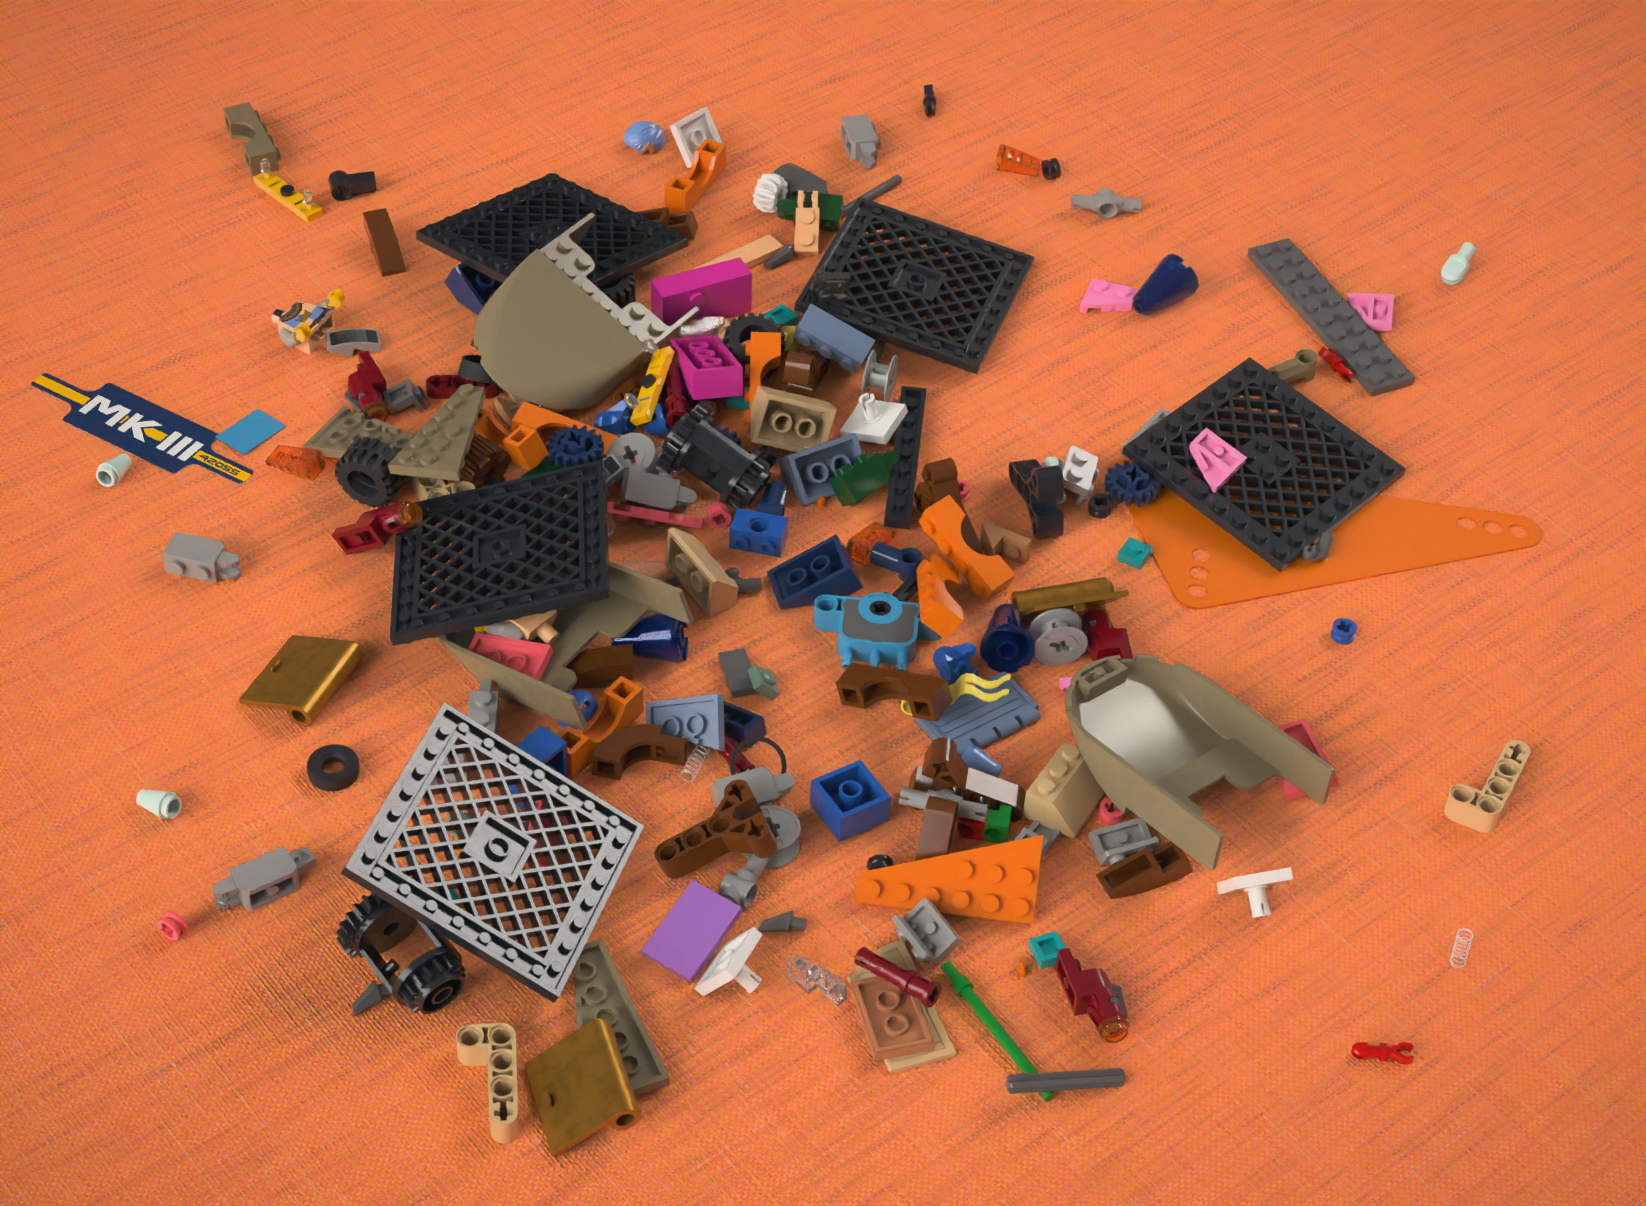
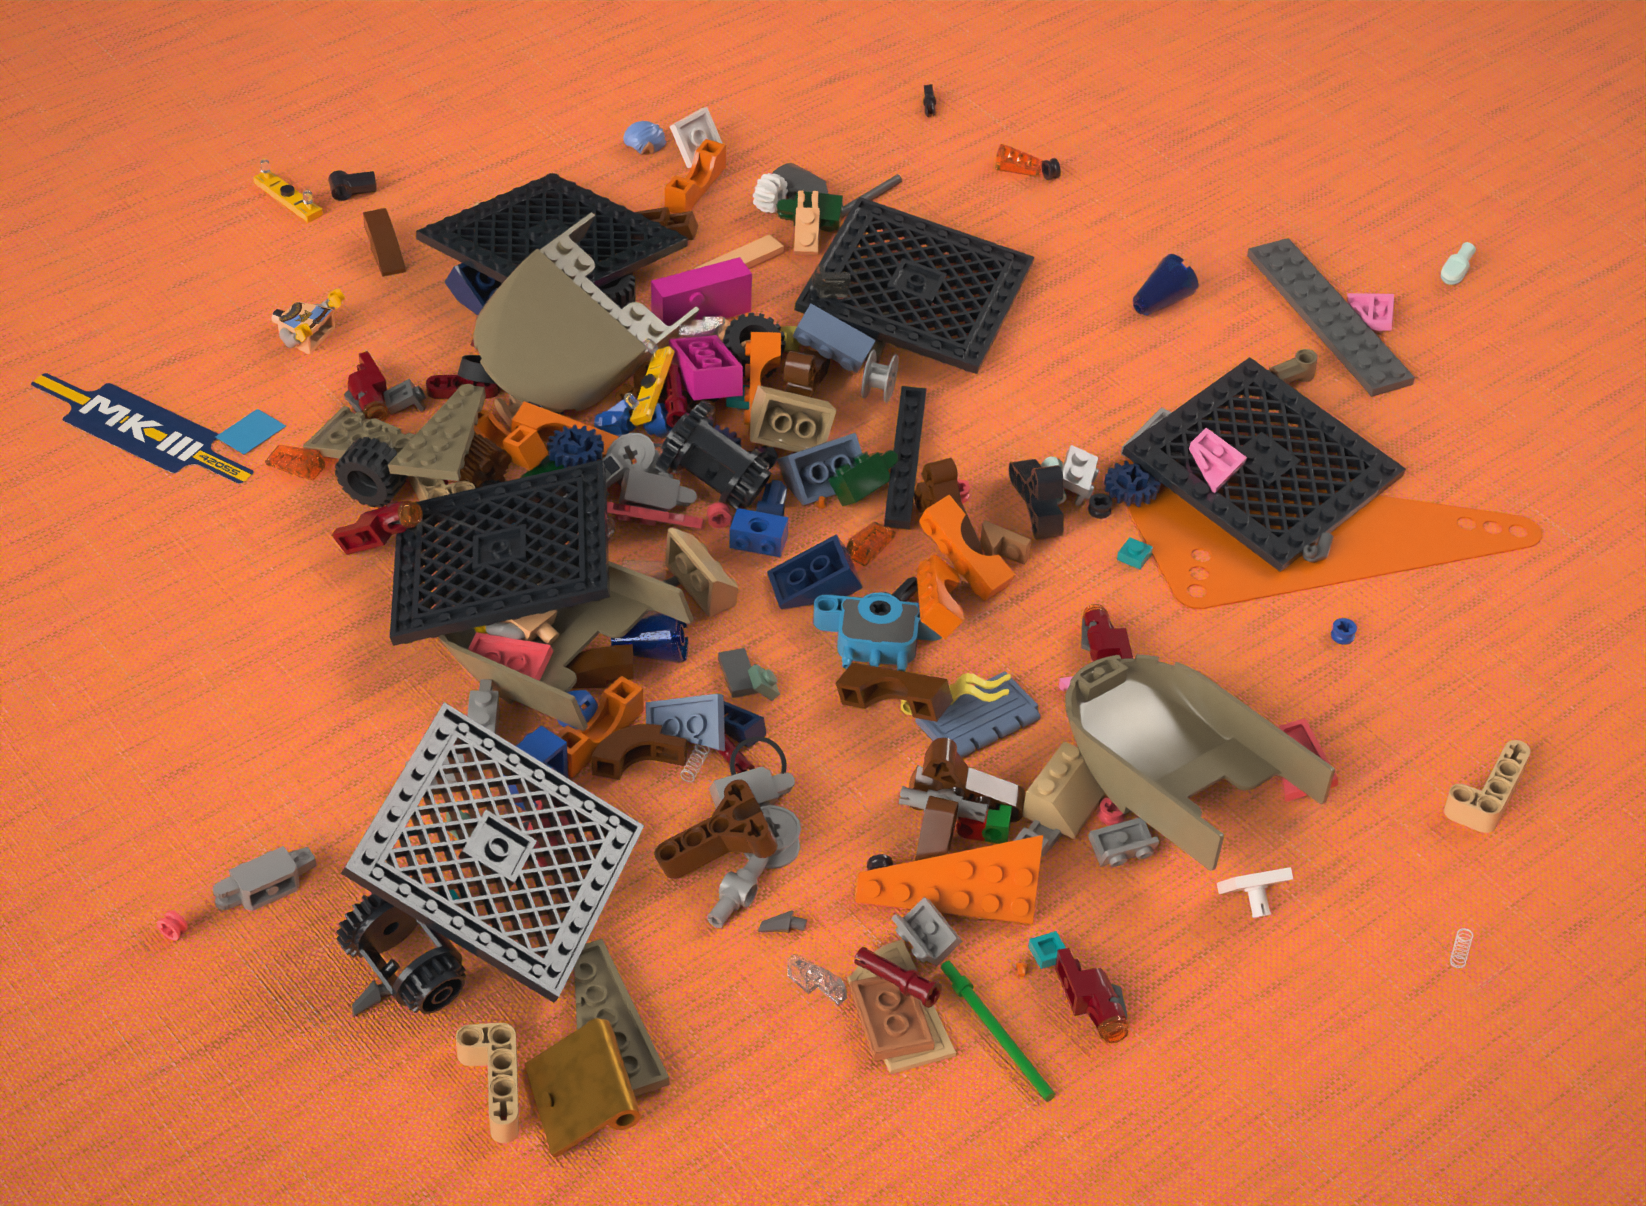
light aqua cone [96,454,132,487] -> none
light aqua cone [136,789,182,820] -> none
light grey hinge [163,532,242,583] -> none
dark tan arch [223,102,281,176] -> none
pearl gold door [238,635,364,727] -> none
black tyre [307,744,360,791] -> none
slope [325,328,381,356] -> none
medium lavender tile [641,880,743,983] -> none
white tile [694,927,762,996] -> none
dark grey arm [725,568,762,592] -> none
dark grey bar [764,244,794,269] -> none
teal plate [764,304,798,332] -> none
blue brick [810,760,891,842] -> none
light grey hinge [840,114,881,169] -> none
white tile [840,393,908,445] -> none
dark blue piece [870,541,922,582] -> none
blue rock [933,643,979,685] -> none
medium blue cone [961,745,1003,778] -> none
clear blue cone [980,604,1035,673] -> none
dark grey axle [1005,1068,1126,1094] -> none
pearl gold door [1011,577,1129,618] -> none
light grey piece [1029,608,1088,666] -> none
light grey pin [1071,188,1142,219] -> none
bright pink wing [1079,278,1138,313] -> none
reddish brown slope [1096,841,1193,899] -> none
red piece [1318,346,1355,383] -> none
red piece [1351,1042,1414,1065] -> none

